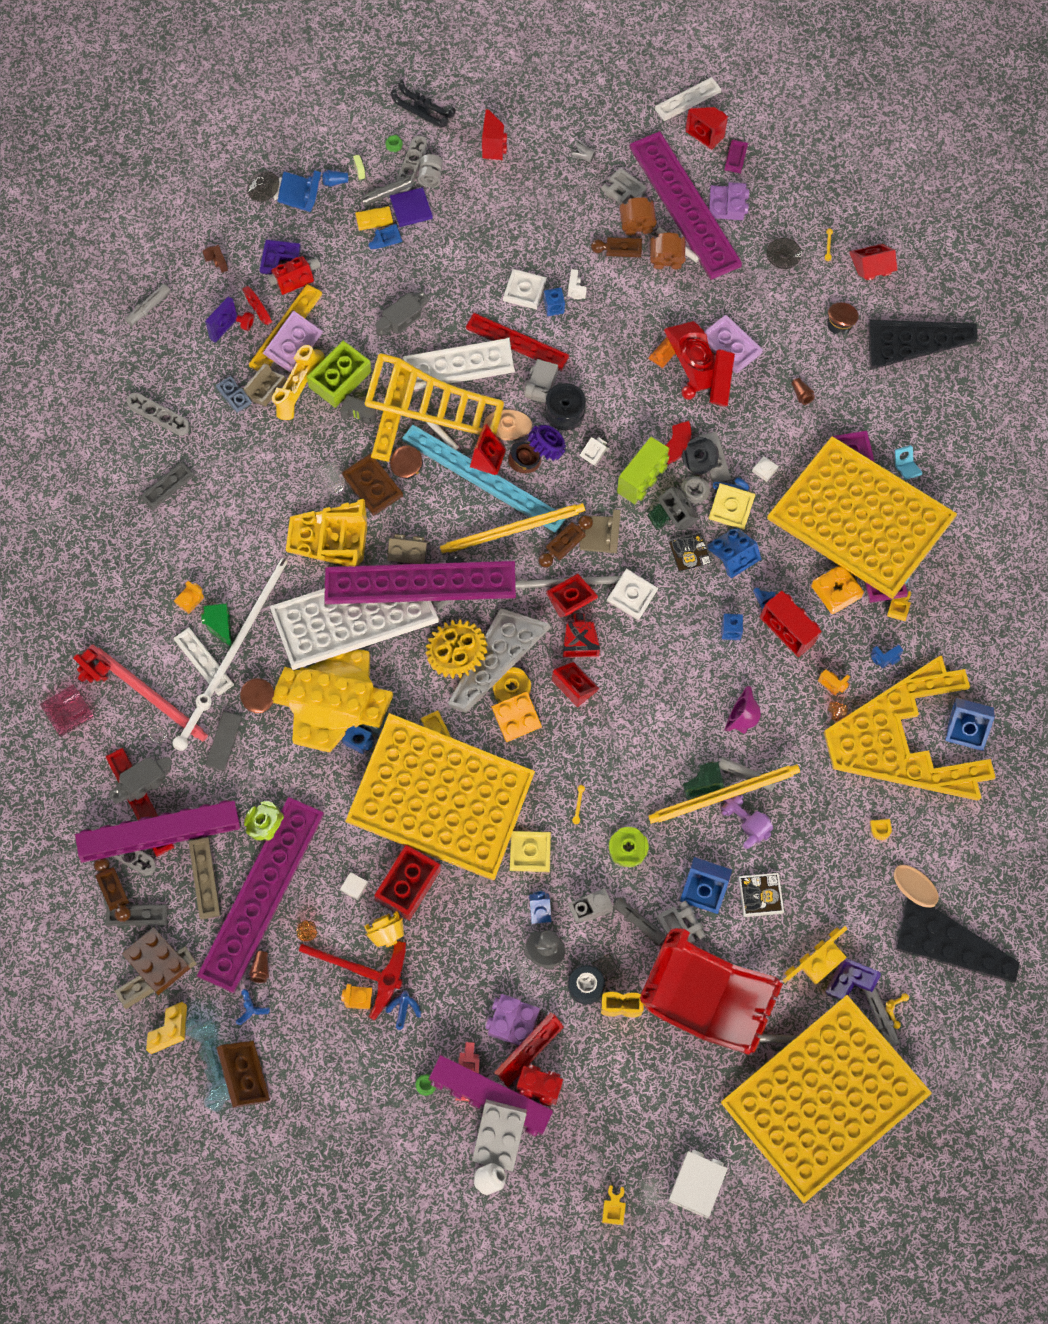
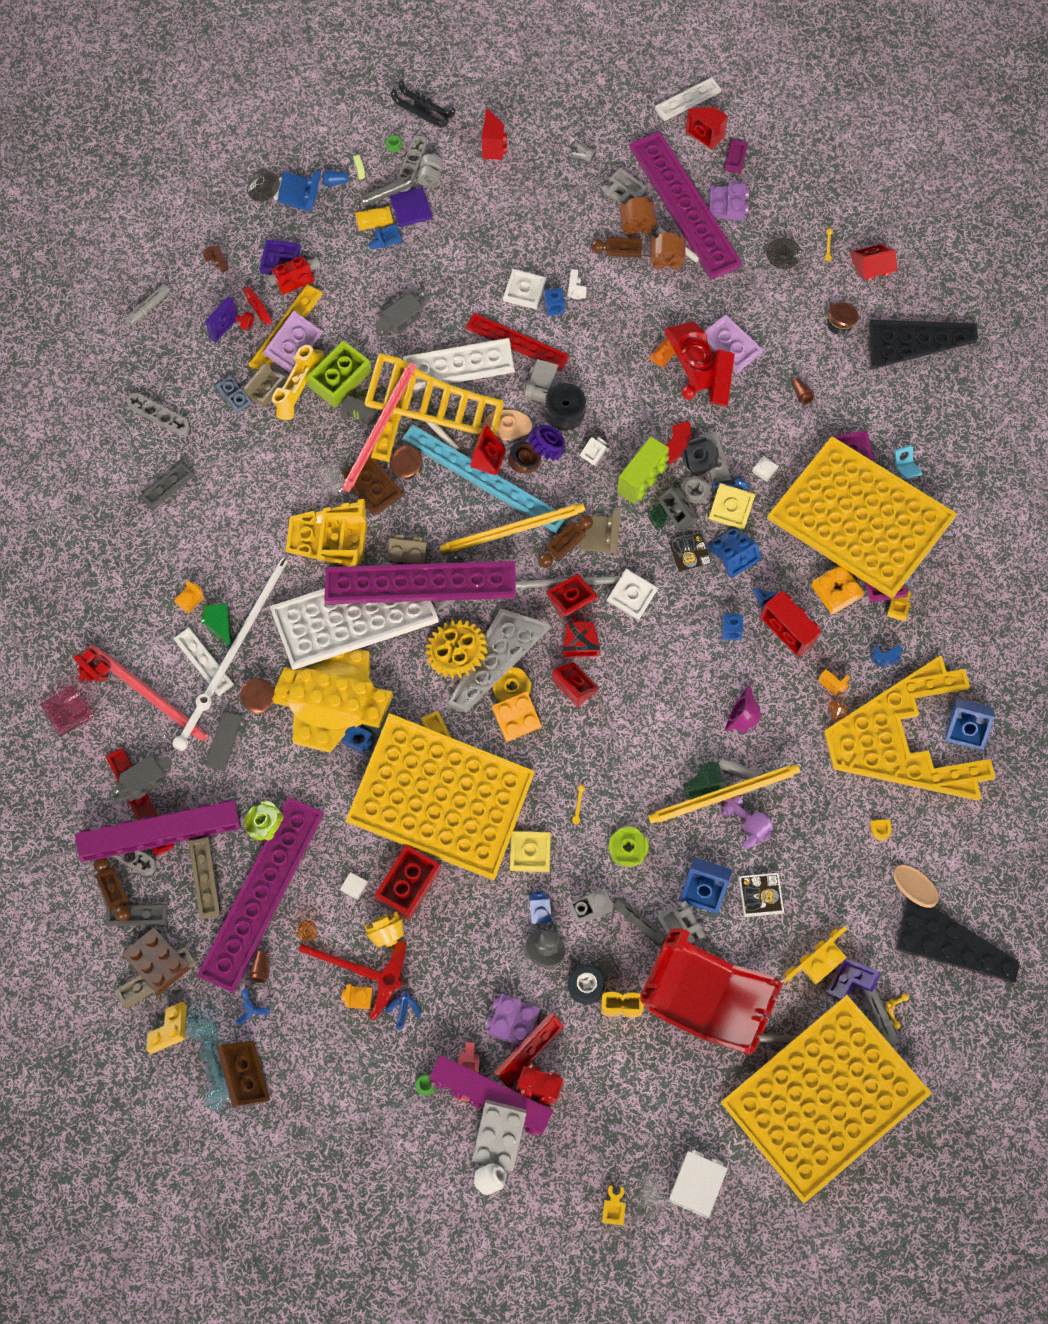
none -> coral piece [342,363,416,493]

